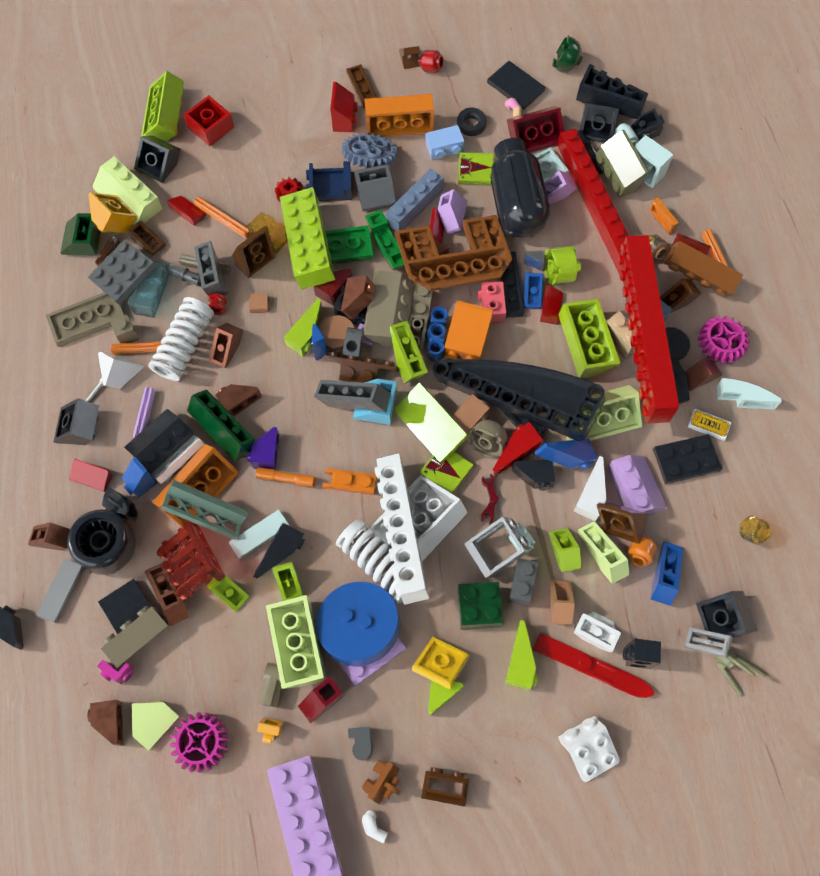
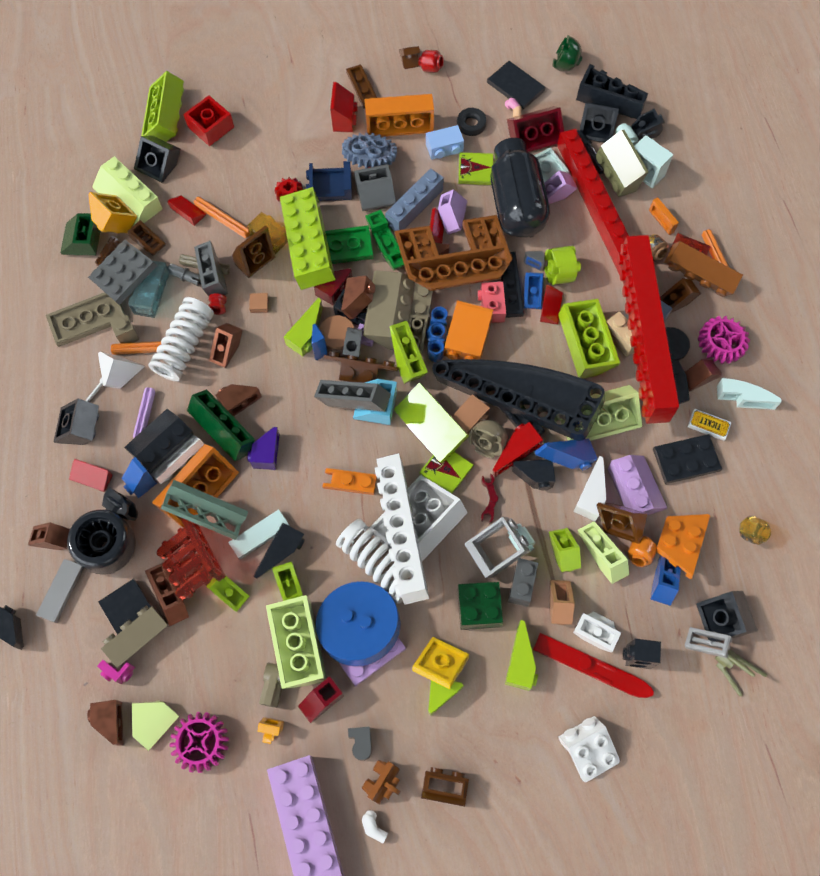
orange piece [256,467,315,487] -> none
none -> orange wing [656,514,710,579]

